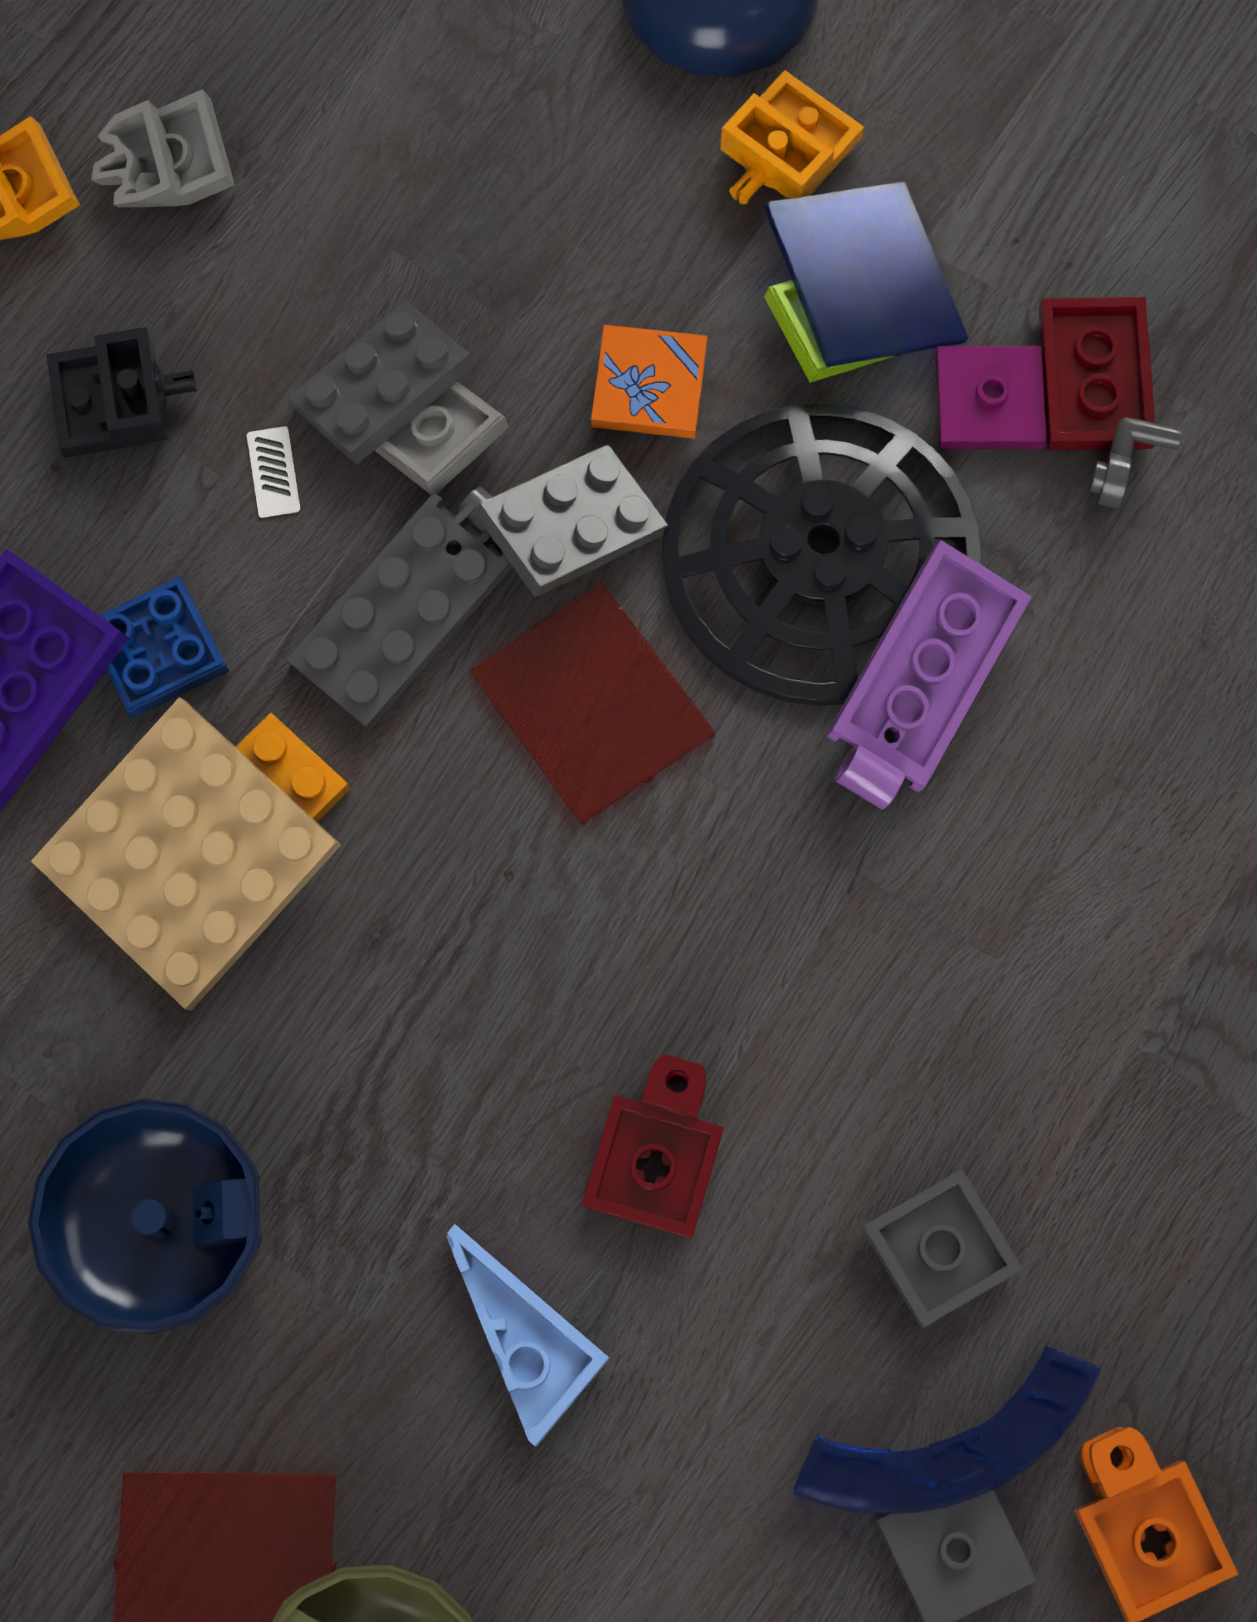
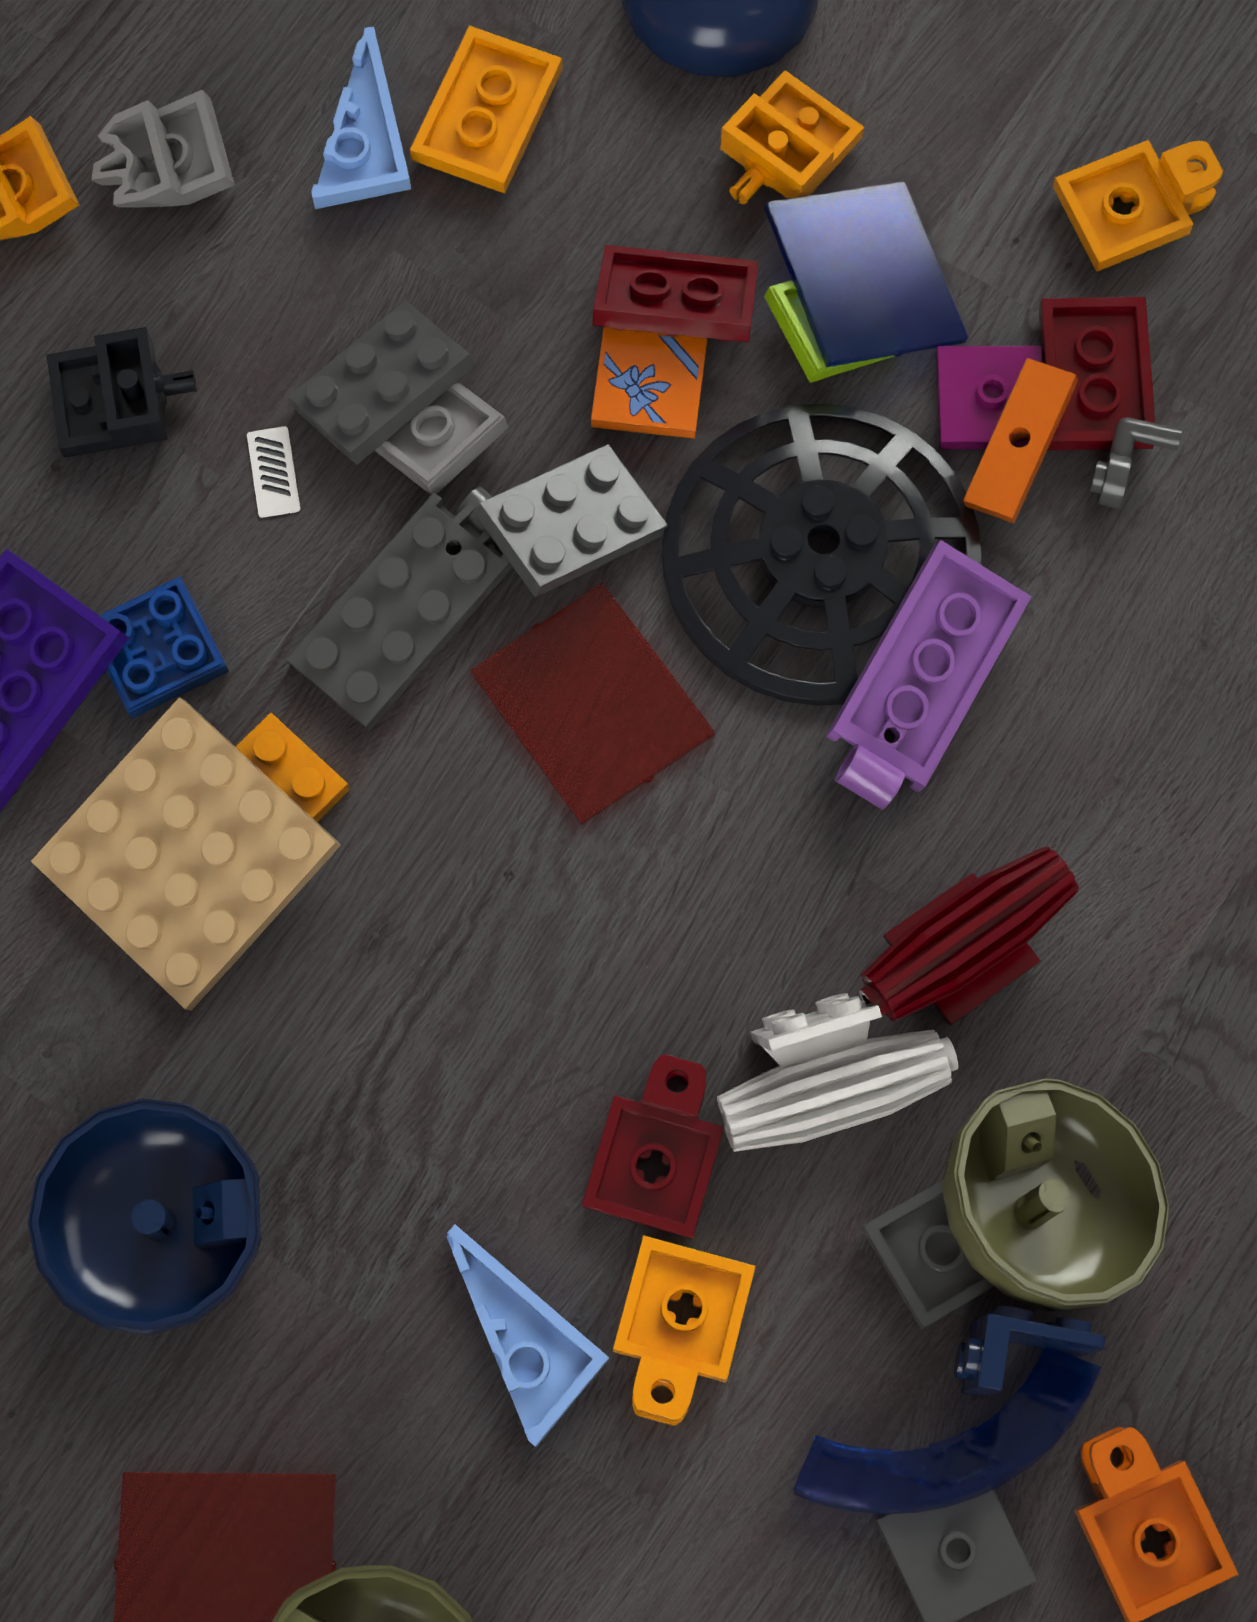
none -> light blue wing [311,26,411,209]
none -> light orange plate [410,26,563,194]
none -> dark red plate [592,245,759,342]
none -> light orange plate [613,1235,756,1426]
none -> white plate [717,993,958,1152]
none -> dark red plate [859,846,1079,1026]
none -> olive piece [942,1078,1169,1311]
none -> dark blue bracket [954,1306,1106,1397]
none -> orange tile [963,358,1078,524]
none -> light orange plate [1053,140,1223,272]

